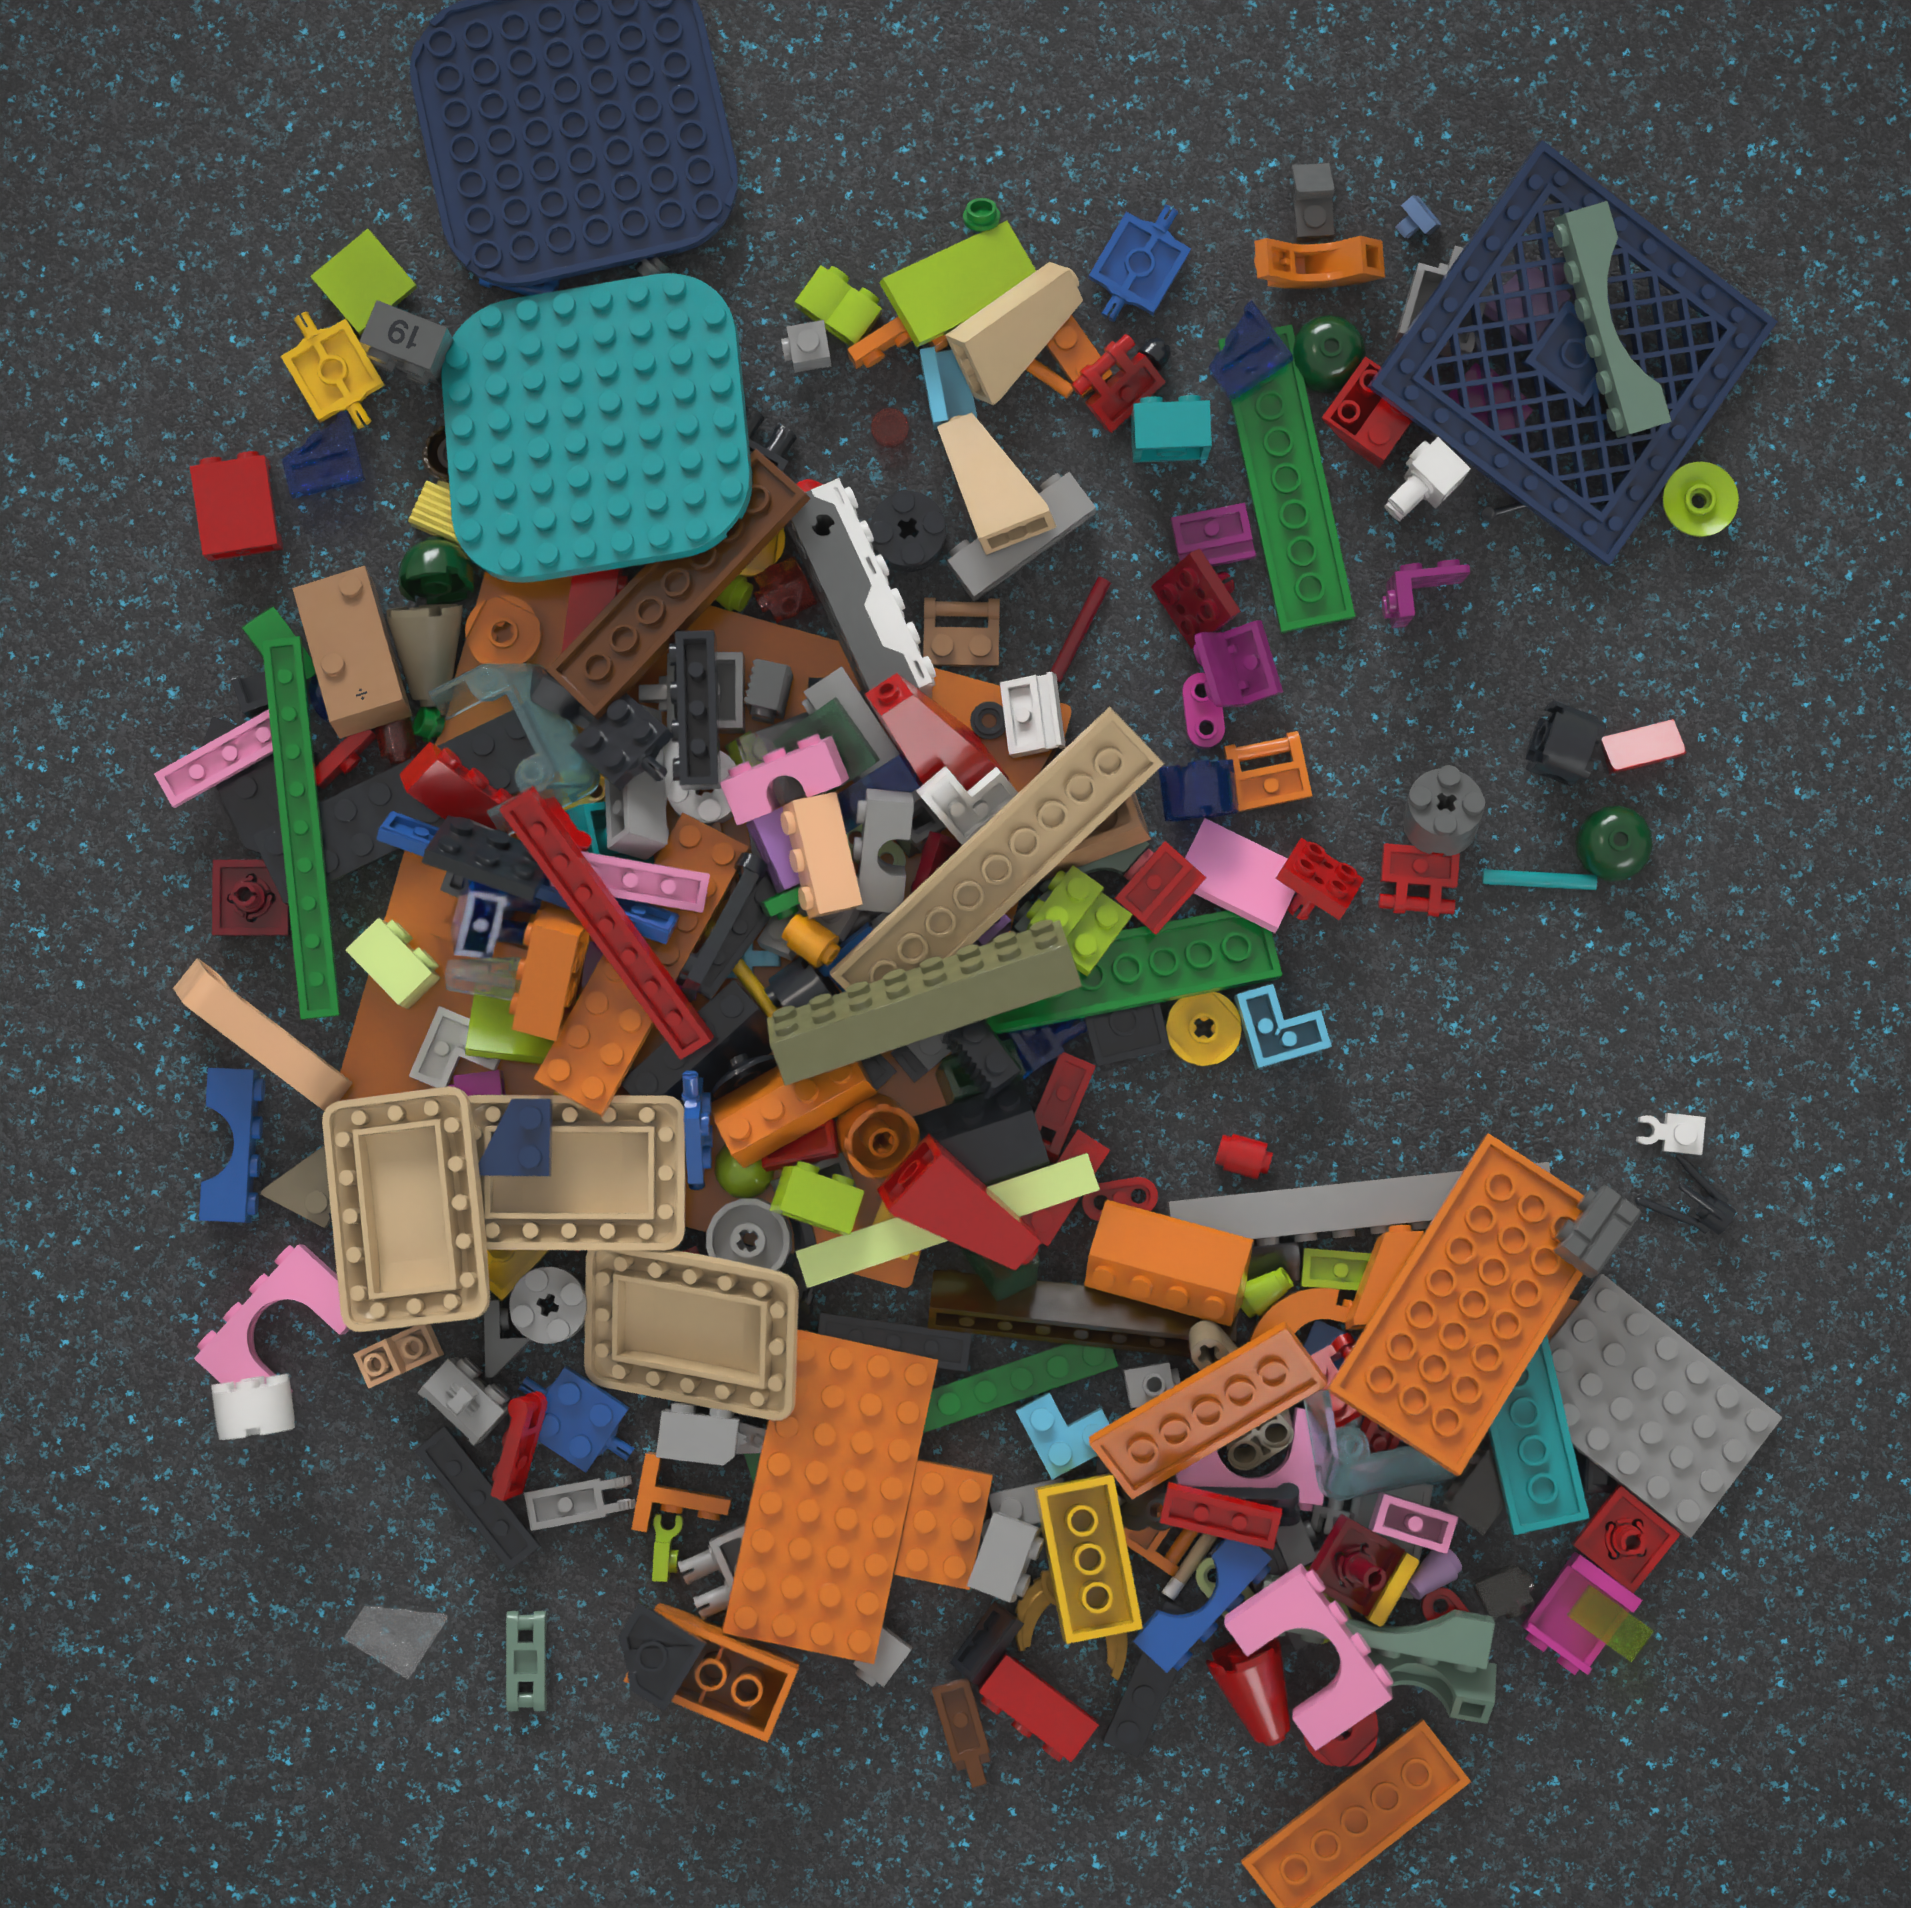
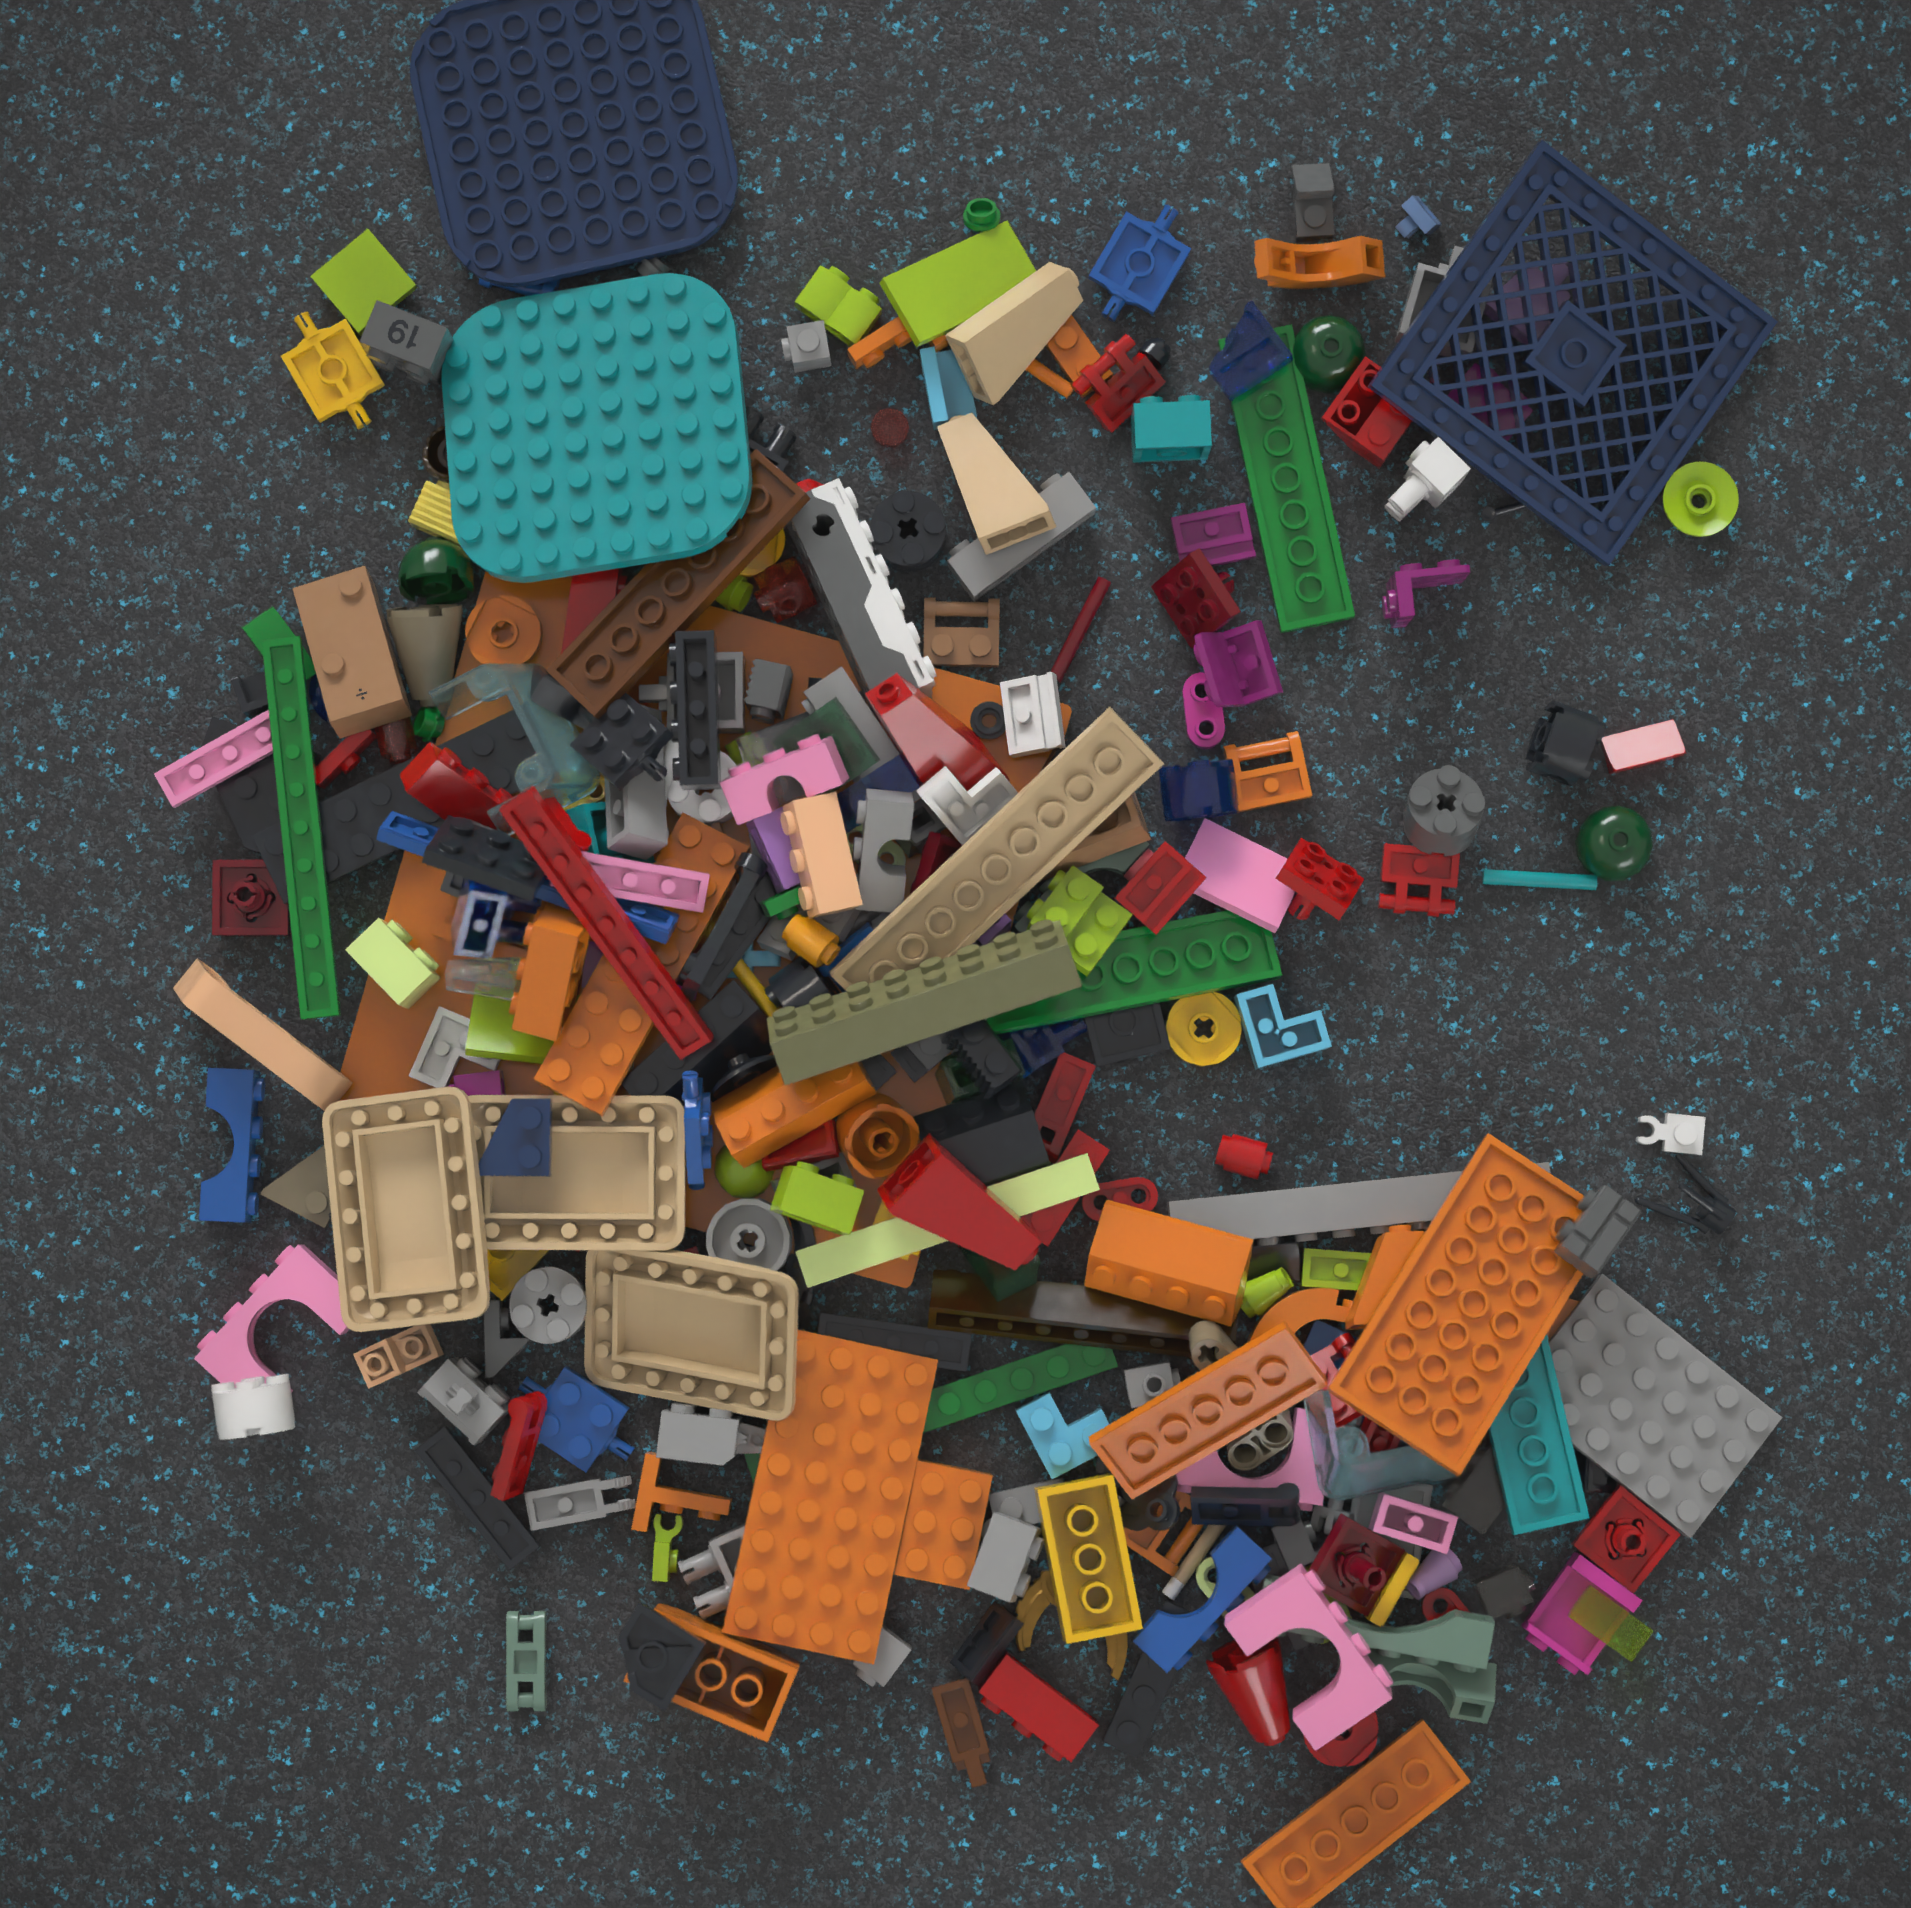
red panel [190,451,283,561] -> none
clear blue wing [282,409,366,499] -> none
clear wing [343,1606,449,1681] -> none
red plate [1159,1482,1282,1550] -> none
sand green arch [1553,201,1672,438] -> none

